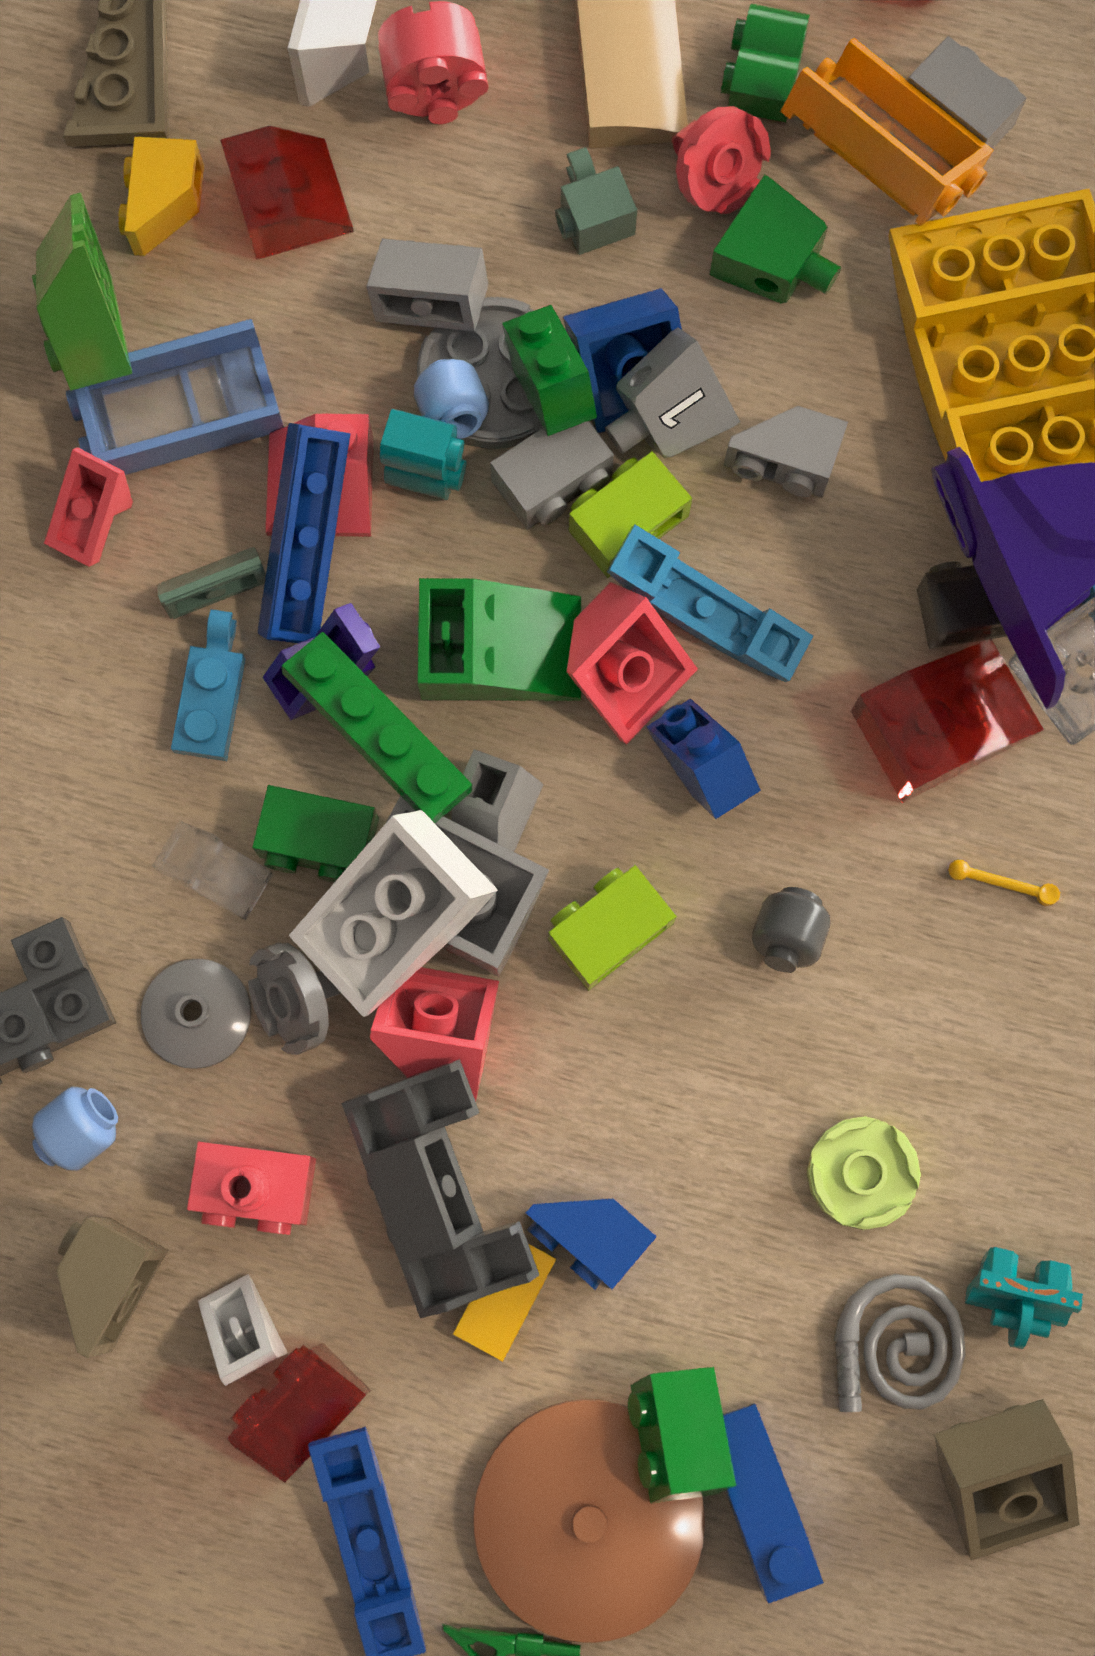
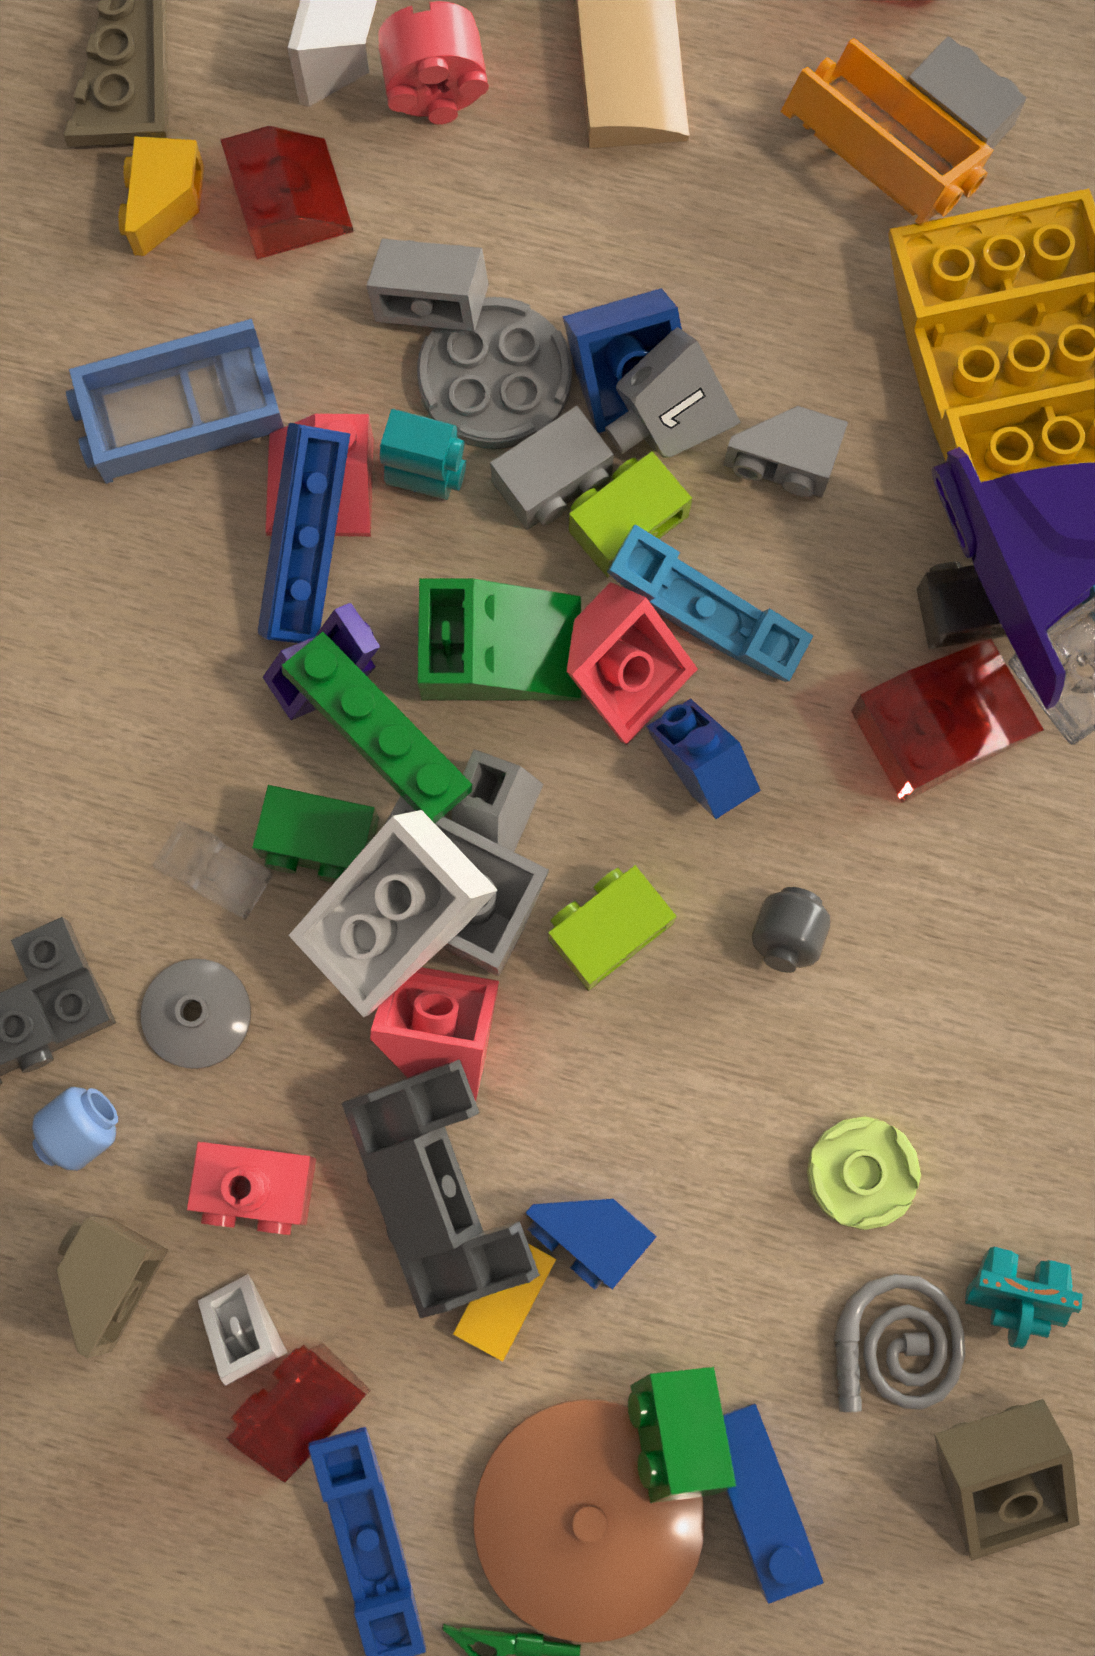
bright green wedge [32,192,133,391] -> none
coral slope [44,447,133,567] -> none
sand green slope [157,547,266,619] -> none
dark azure plate [171,609,246,761] -> none
light grey tile [248,943,341,1055] -> none
light blue head [414,359,489,439] -> none
green brick [502,305,597,436] -> none
sand green brick [555,147,637,255] -> none
coral tile [672,106,771,214] -> none
green torso [709,174,841,303] -> none
green brick [721,3,810,122] -> none
yellow hinge [948,859,1060,906] -> none

